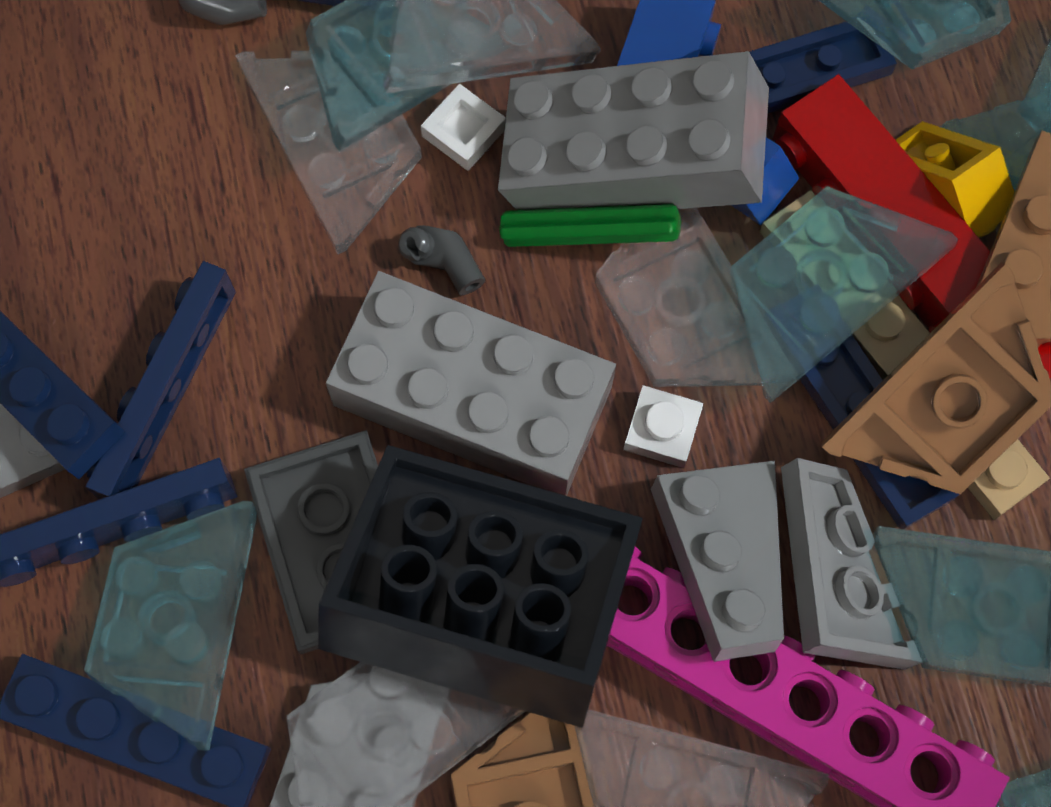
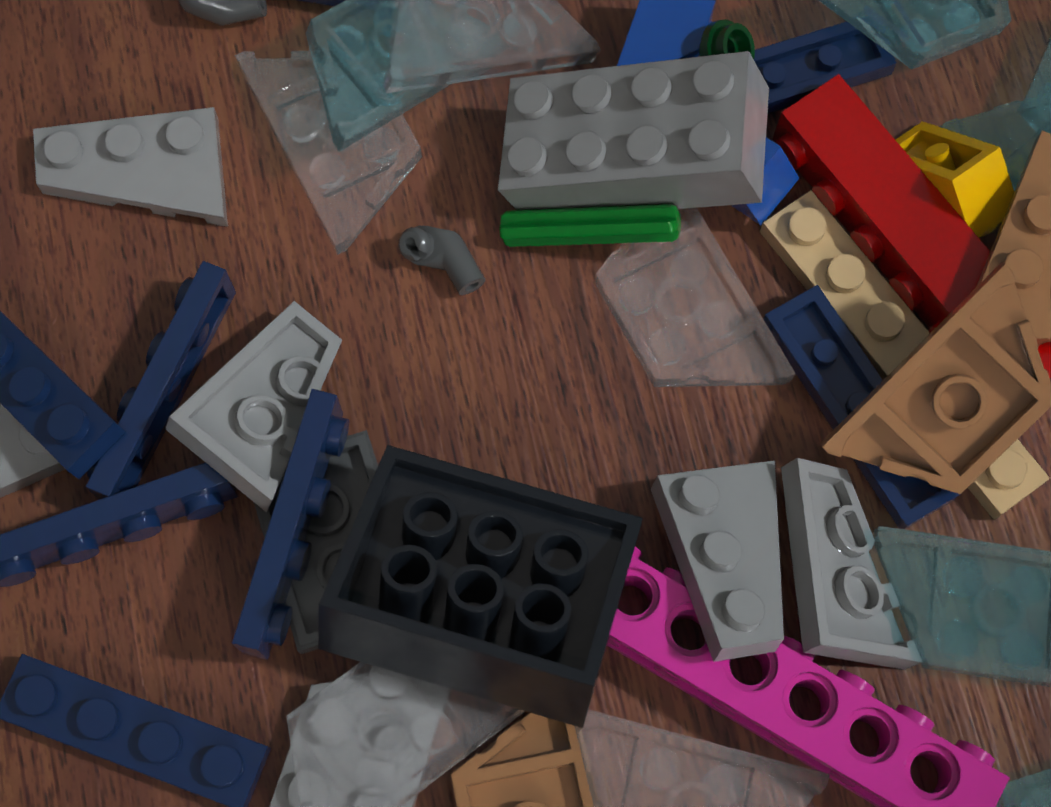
clear light blue wing [84,501,257,751] -> none
light grey brick [326,271,616,496] -> none
white plate [421,83,506,171] -> none
white plate [623,385,704,468] -> none
clear light blue wing [730,186,958,403] -> none
none -> light grey wing [33,107,228,227]
none -> light grey wing [166,301,342,512]
none -> dark blue plate [232,389,349,660]
none -> dark green plate [699,19,755,59]

